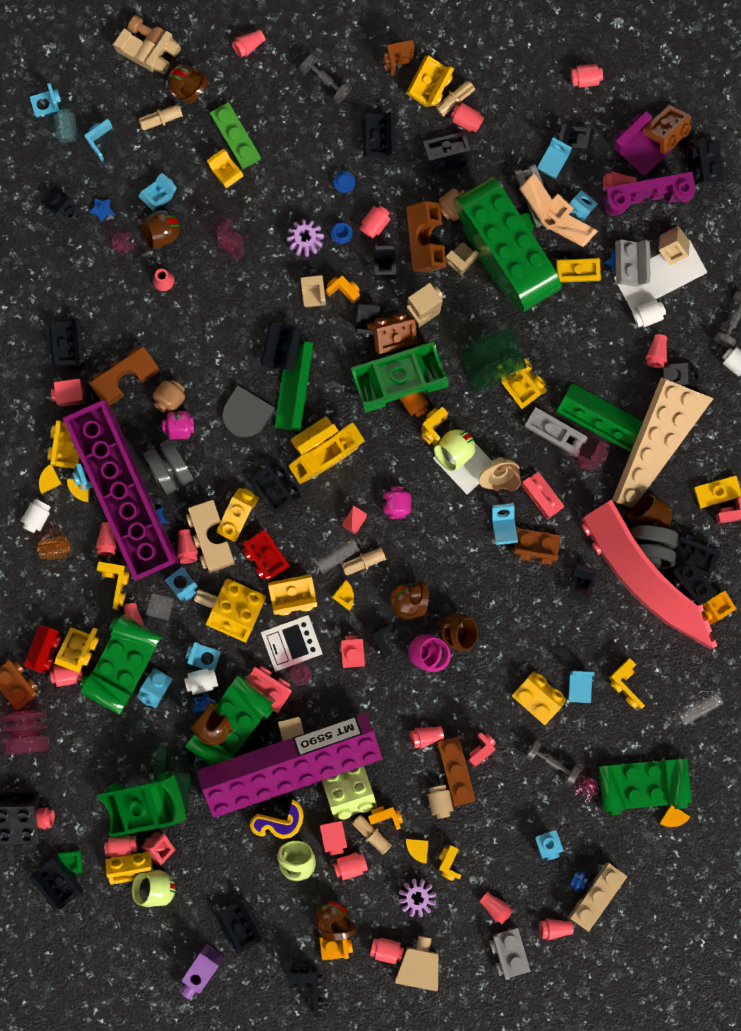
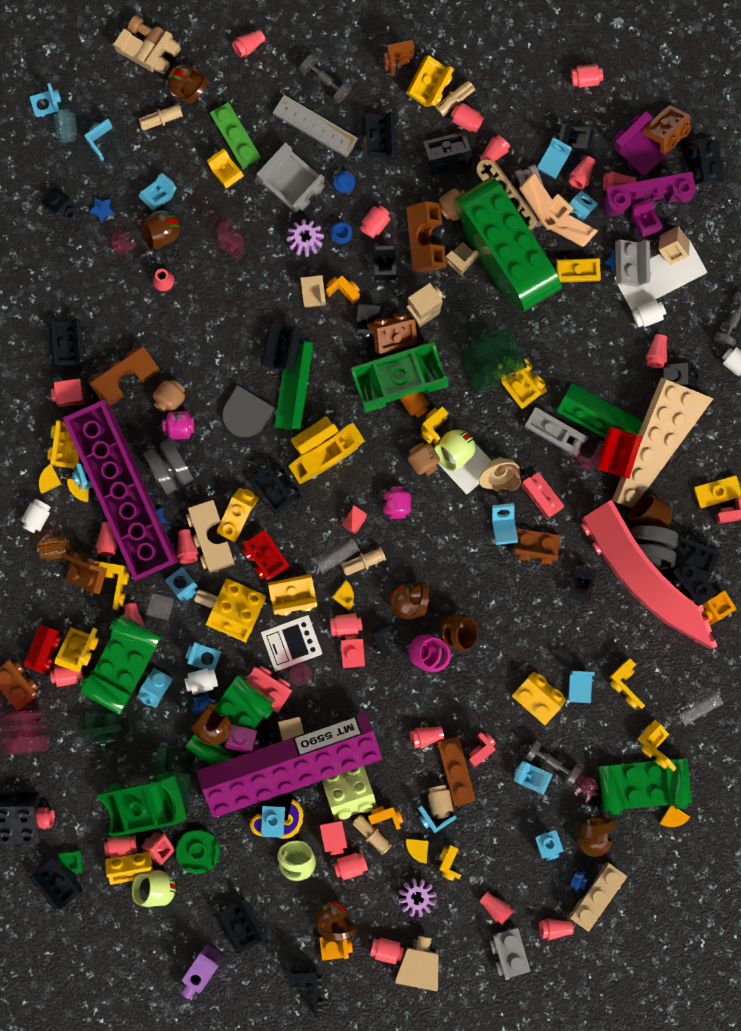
none -> dark orange bracket [63,552,107,594]
none -> clear green hips [80,713,123,751]
none -> green tile [175,829,220,874]
none -> magenta bracket [225,725,260,753]
none -> light grey panel [256,143,325,213]
none -> medium azure bracket [261,806,285,838]
none -> light grey tile [273,95,358,158]
none -> coral brick [330,613,362,637]
none -> medium nougat head [408,442,440,476]
none -> medium azure bracket [417,805,457,833]
none -> tan beam [477,159,537,230]
none -> coral cone [479,134,510,167]
none -> medium azure bracket [514,761,553,795]
none -> coral cone [569,156,595,189]
none -> reddish brown helmet [577,817,615,857]
none -> red bracket [597,427,642,479]
none -> magenta bracket [631,199,662,237]
none -> yellow bracket [637,720,676,772]

